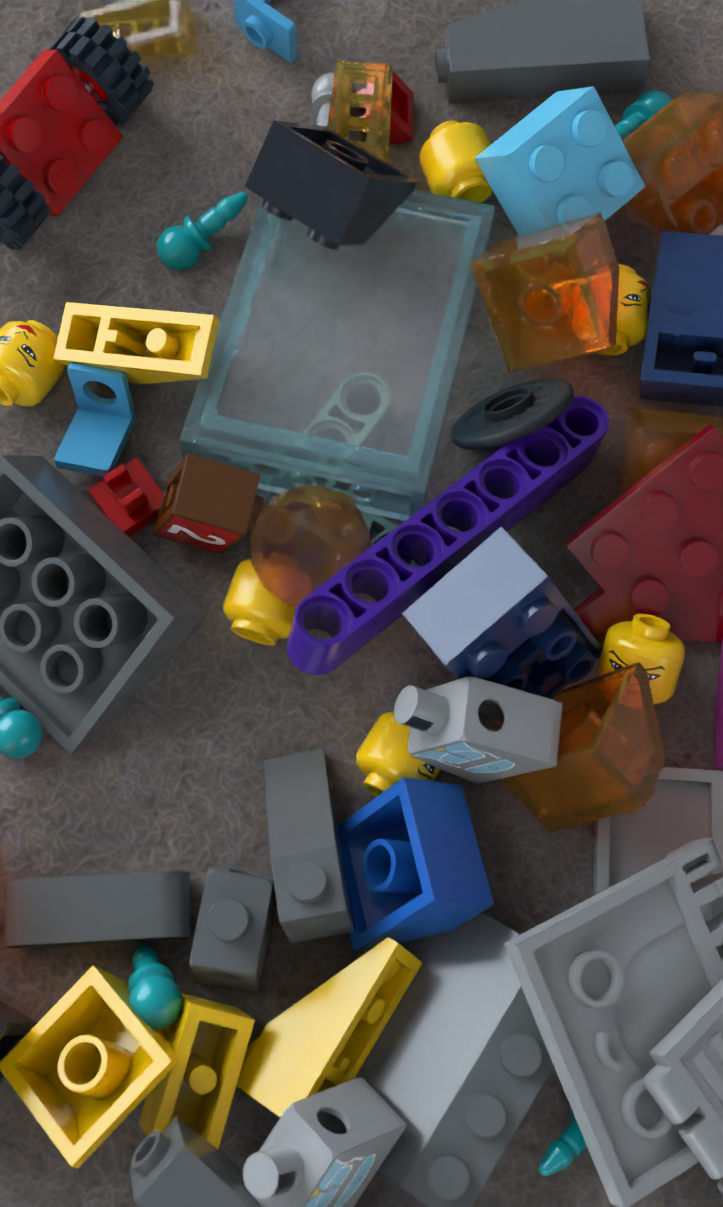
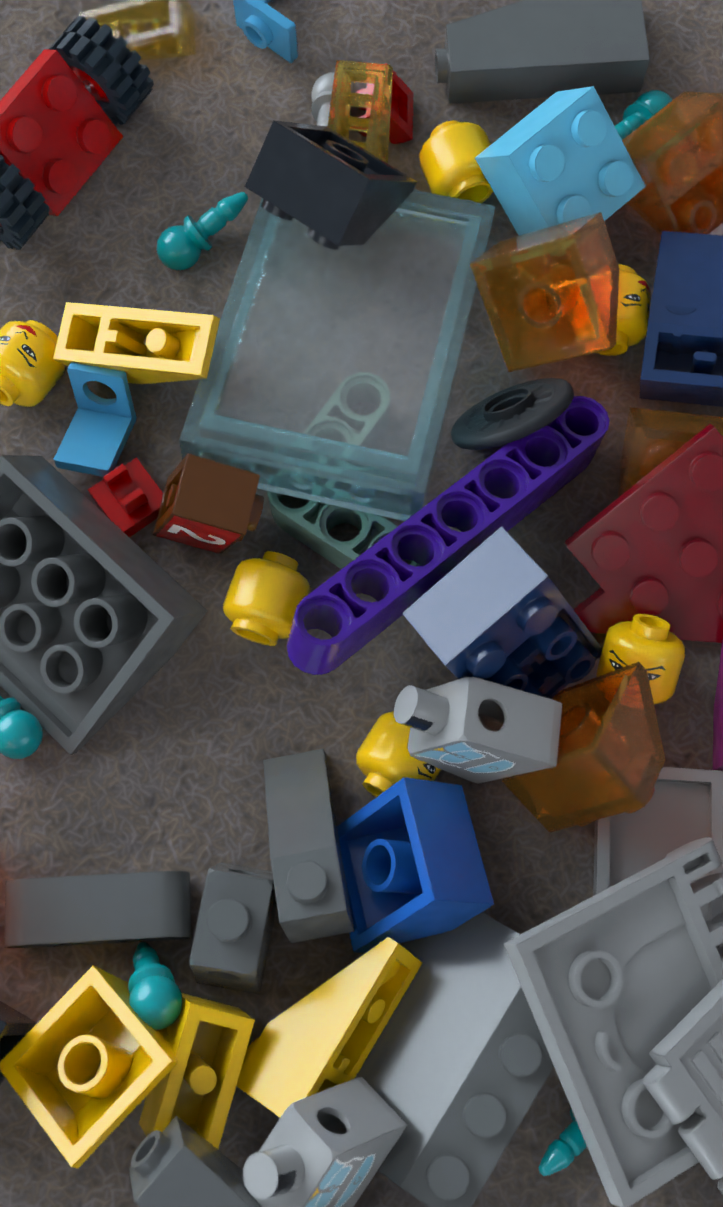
clear orange dish [250,486,370,607] -> none

